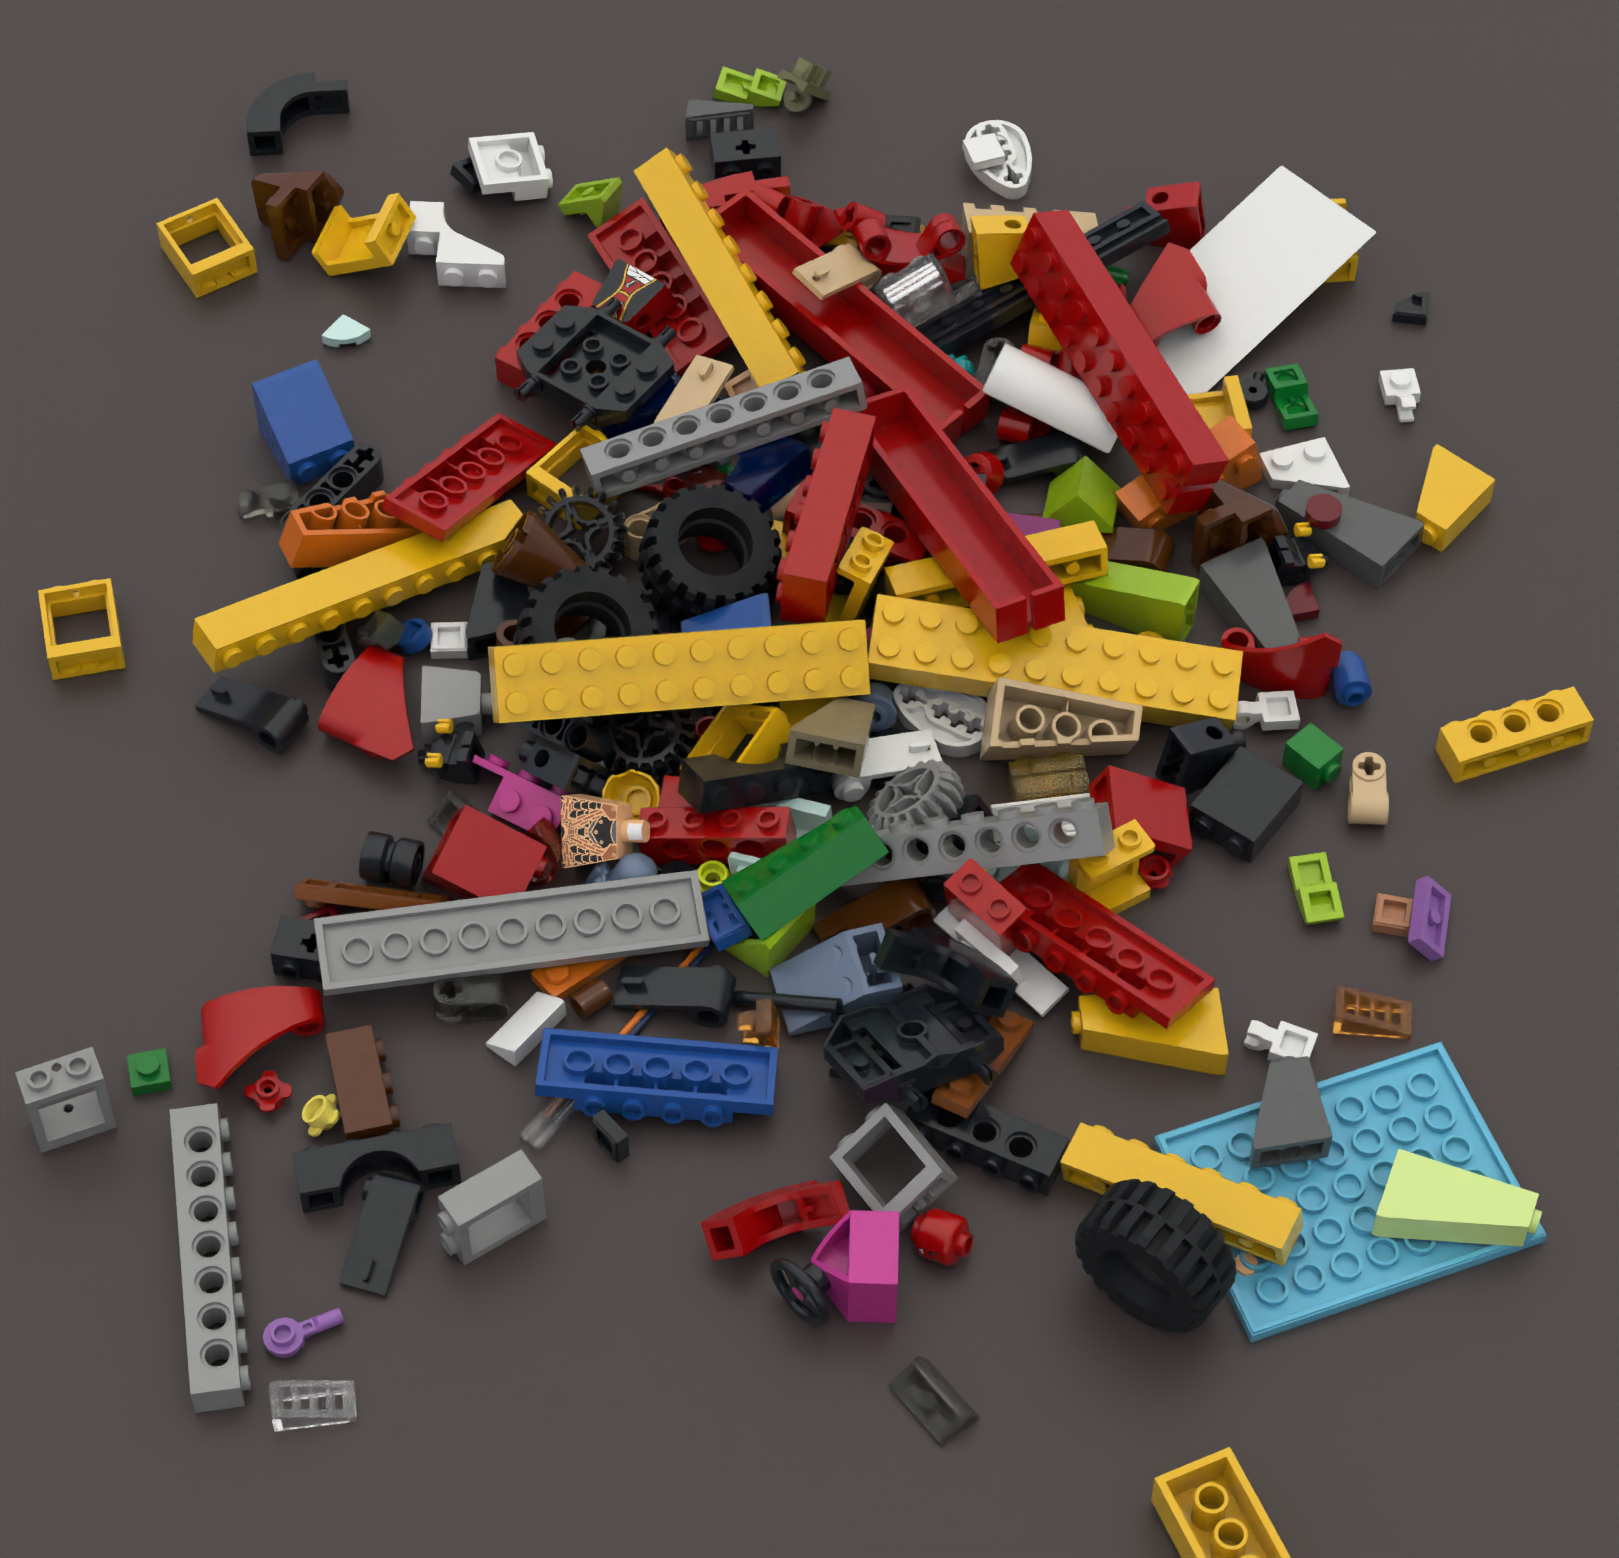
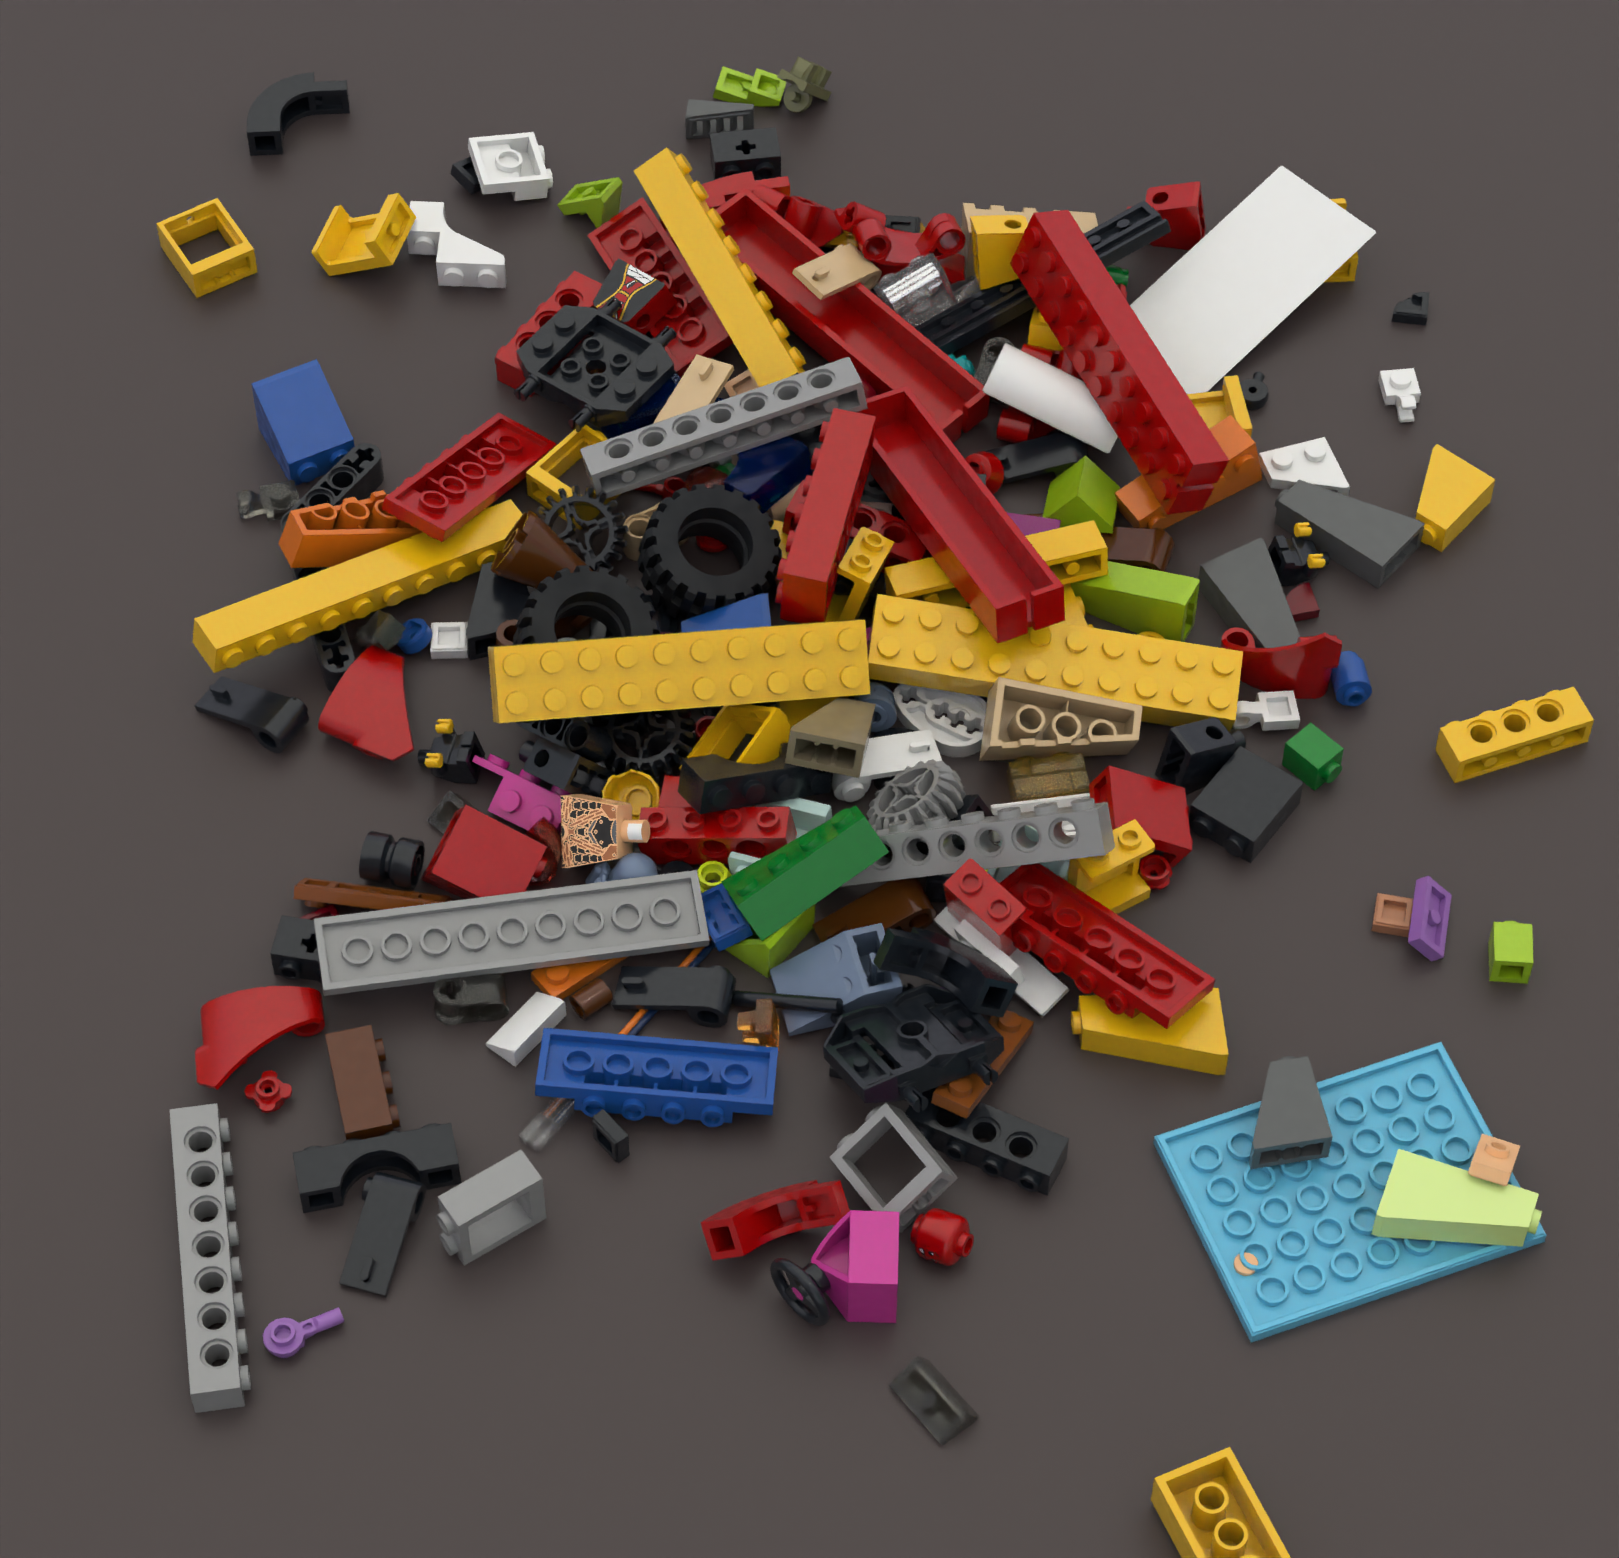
light grey window [15,1047,117,1153] -> none
yellow window [38,578,126,680] -> none
green plate [127,1048,172,1096] -> none
reddish brown piece [251,169,344,260] -> none
clear slope [269,1380,357,1431] -> none
light yellow plate [302,1094,341,1137] -> none
light aqua tile [322,314,371,347] -> none
light grey torso [420,666,493,744] -> none
white tile [962,133,1005,171] -> none
white piece [964,120,1032,200] -> none
yellow brick [1060,1122,1303,1267] -> none
black tyre [1075,1179,1236,1333] -> none
red panel [1130,242,1222,347] -> none
reddish brown piece [1191,479,1288,573] -> none
white plate [1243,1020,1318,1061] -> none
green slope [1264,363,1318,431] -> none
lime slope [1287,852,1344,925] -> none
dark red tile [1305,494,1342,529] -> none
clear orange slope [1332,986,1412,1039] -> none
tan piece [1348,752,1389,825] -> none
none -> light nougat plate [1468,1134,1520,1186]
none -> lime brick [1488,921,1534,984]

